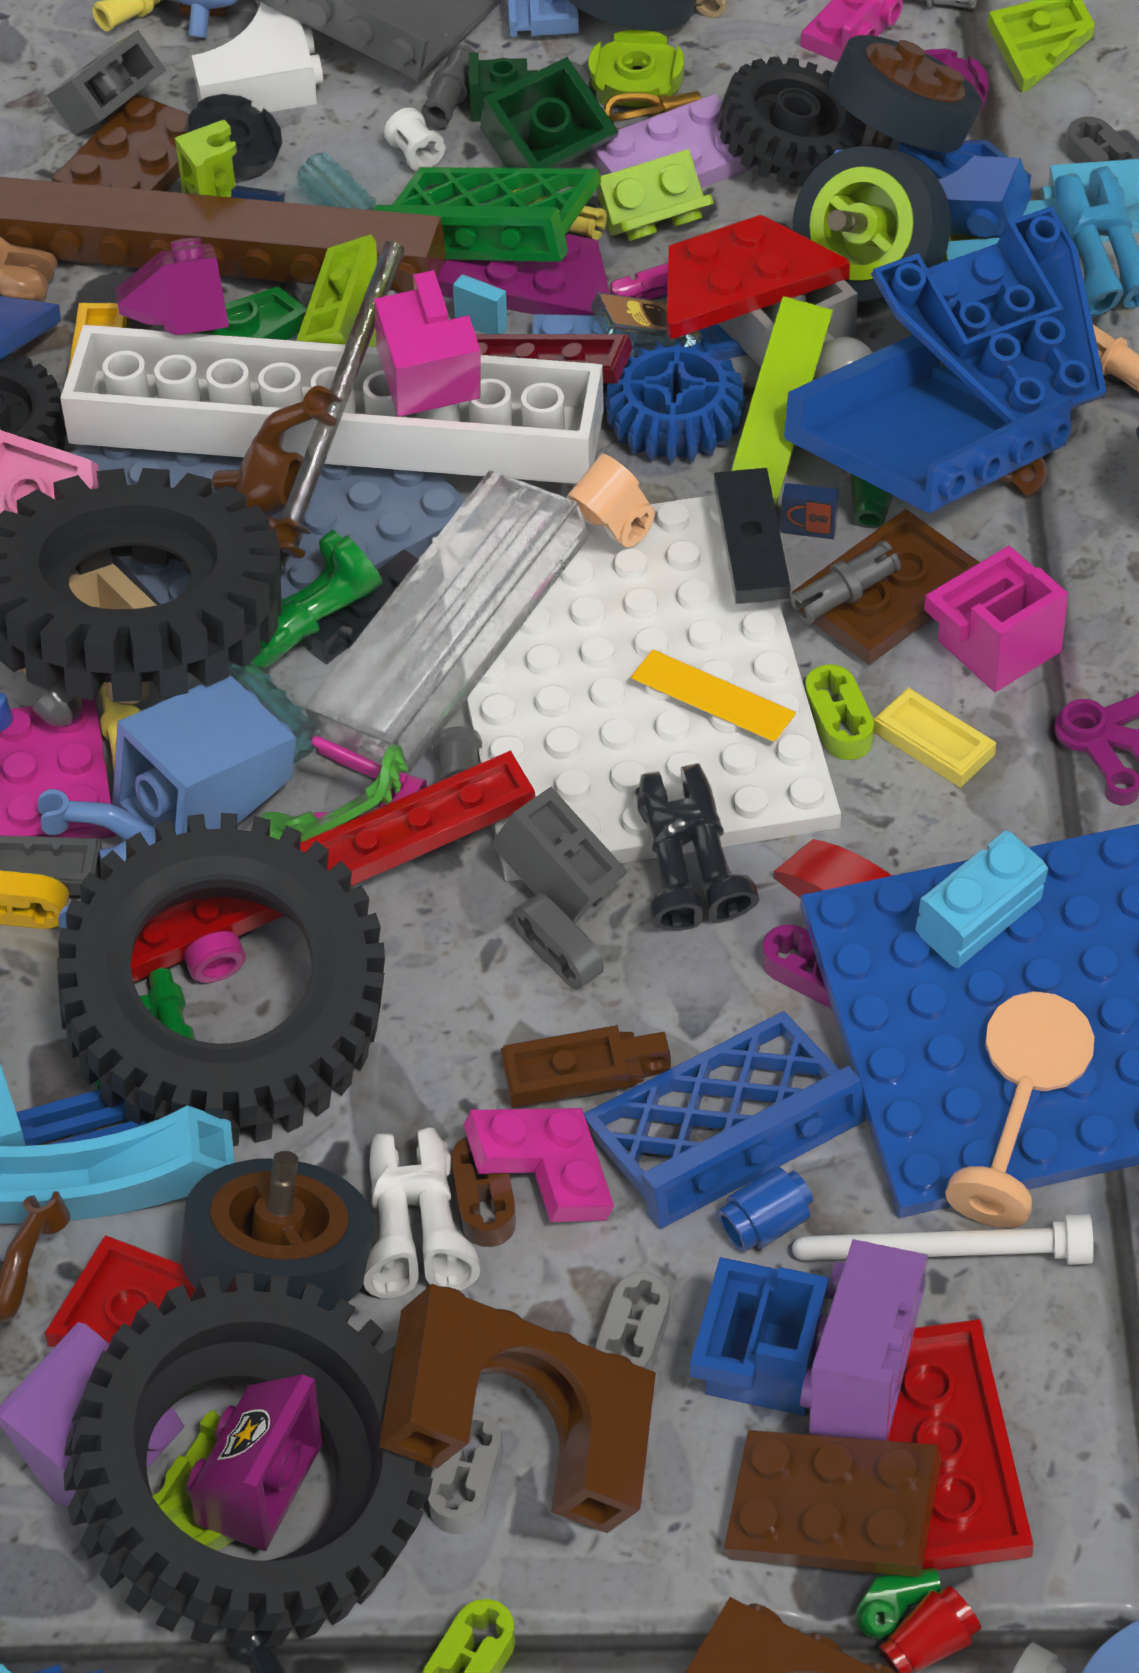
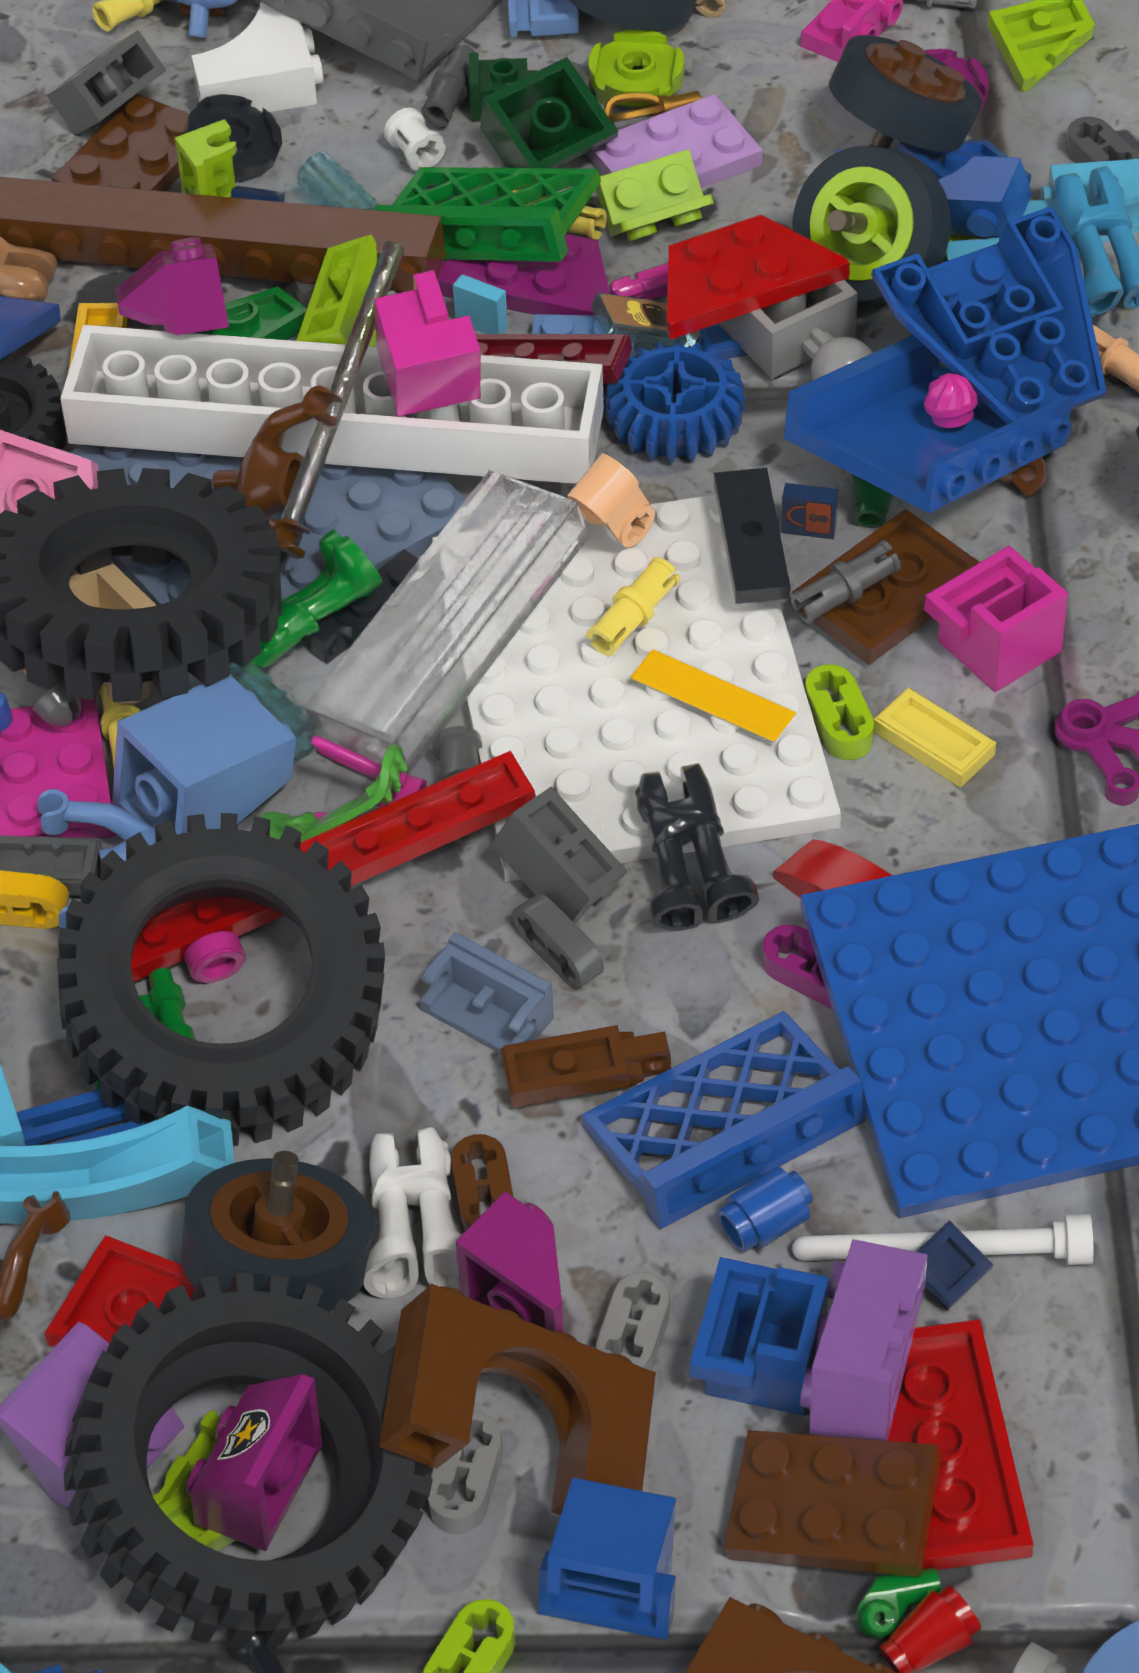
dark pink plate [463,1108,614,1222] -> none
black wheel [717,57,867,187] -> none
lime slope [731,296,833,510] -> none
medium azure brick [915,830,1048,969] -> none
light nougat piece [945,991,1094,1228] -> none
none -> sand blue hinge [420,932,554,1054]
none -> magenta slope [456,1192,564,1332]
none -> blue plate [538,1478,676,1640]
none -> light yellow pin [587,557,680,656]
none -> dark blue tile [917,1220,994,1311]
none -> dark pink plate [924,373,978,428]

